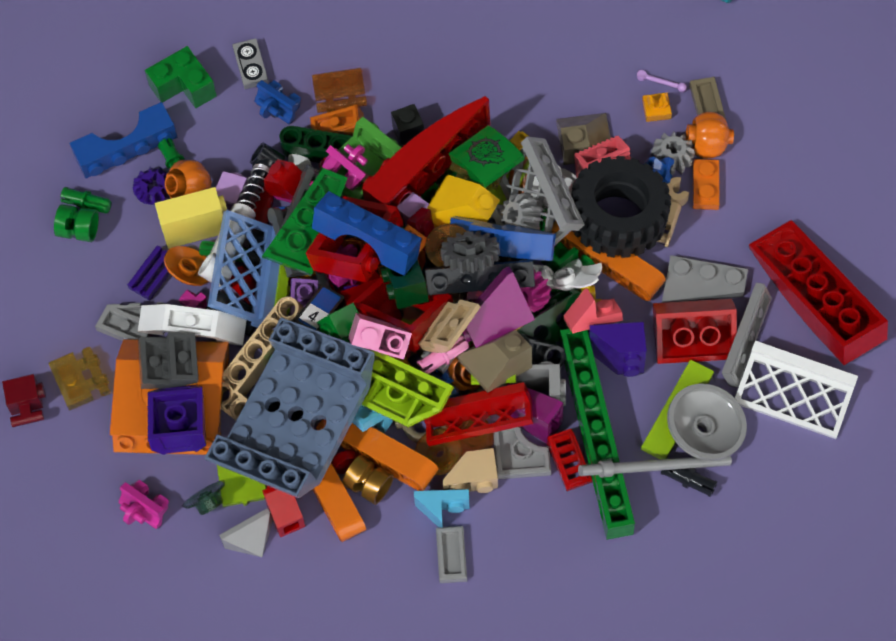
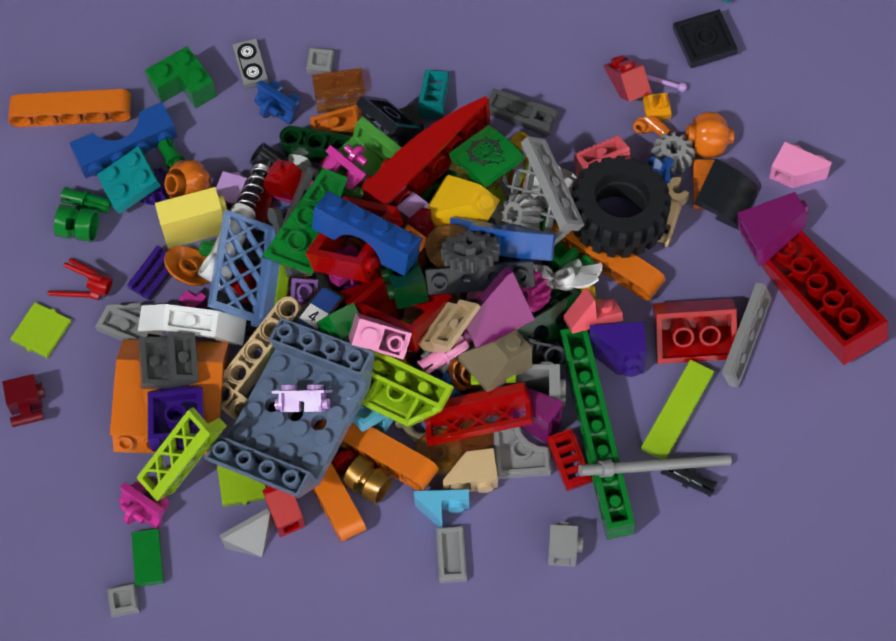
clear yellow plate [48,347,111,411] -> none
piece [182,480,225,515] -> none
dark tan slope [556,113,611,165] -> none
light grey wing [662,256,748,303] -> none
light grey dish [667,384,747,461] -> none
dark tan tile [689,77,726,119] -> none
white fence [735,341,858,439] -> none
none -> orange beam [8,89,131,127]
none -> lime piece [10,302,72,359]
none -> red plant [47,258,113,300]
none -> teal plate [97,146,161,214]
none -> light grey tile [107,583,140,618]
none -> green tile [131,529,164,587]
none -> lime fence [136,407,227,502]
none -> hinge [272,384,333,412]
none -> light grey tile [306,48,335,75]
none -> black plate [356,96,422,138]
none -> teal slope [418,70,450,120]
none -> dark grey plate [489,88,559,137]
none -> light grey brick [548,522,583,567]
none -> red slope [604,55,652,102]
none -> orange arm [633,116,672,137]
none -> black plate [673,9,738,68]
none -> black slope [694,158,759,230]
none -> magenta slope [737,192,809,266]
none -> bright pink slope [769,142,832,188]

